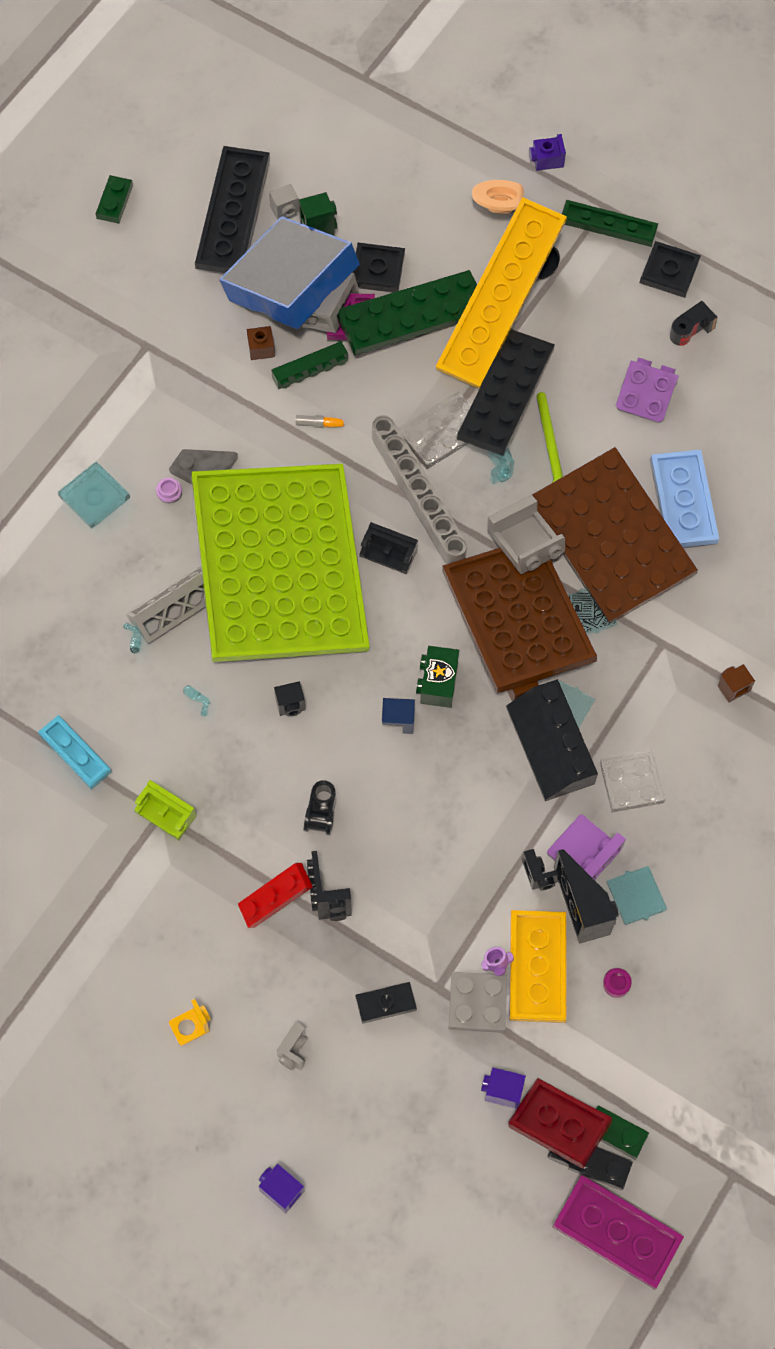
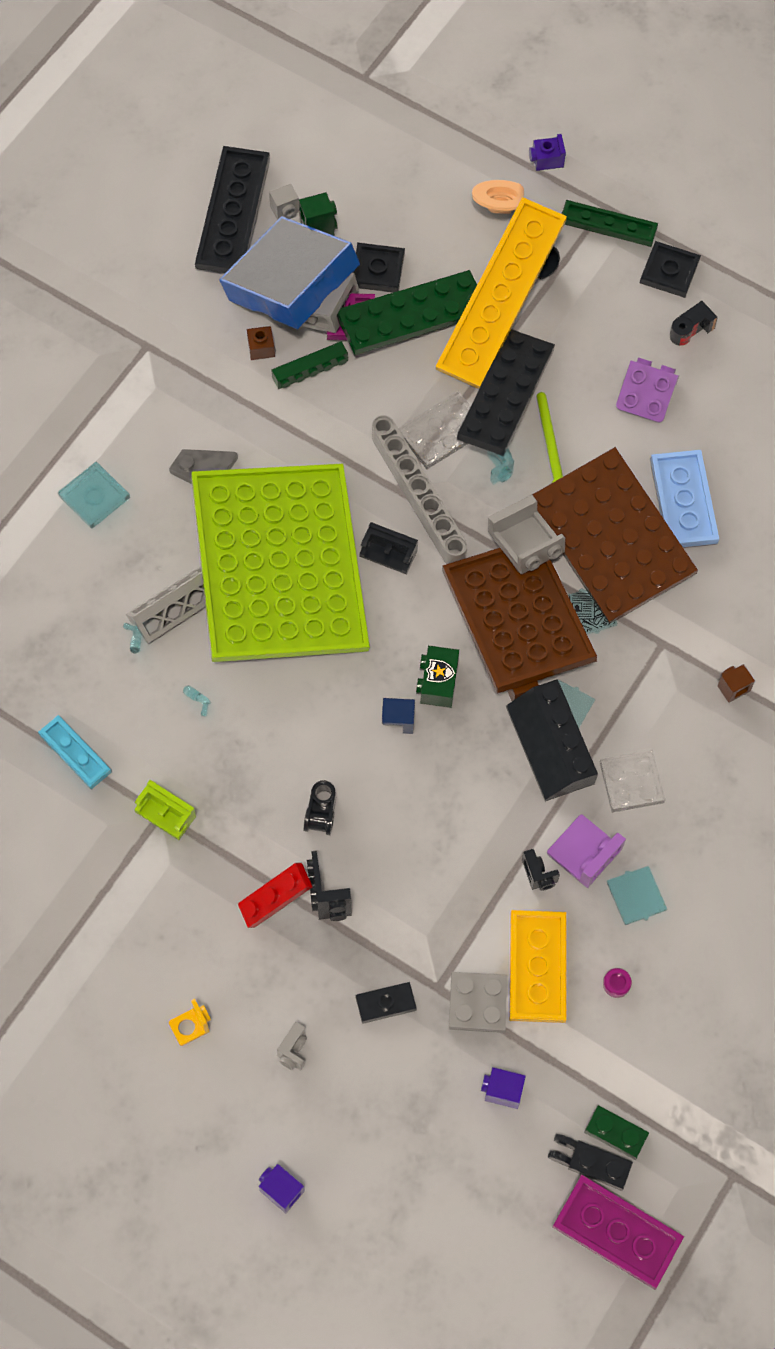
dark green plate [95,175,133,224] -> none
lavender plate [156,478,182,503] -> none
black plate [274,681,305,717] -> none
light grey piece [296,415,344,428] -> none
medium lavender plate [481,947,514,976] -> none
dark red tile [508,1078,612,1169] -> none
black slope [554,849,619,944] -> none

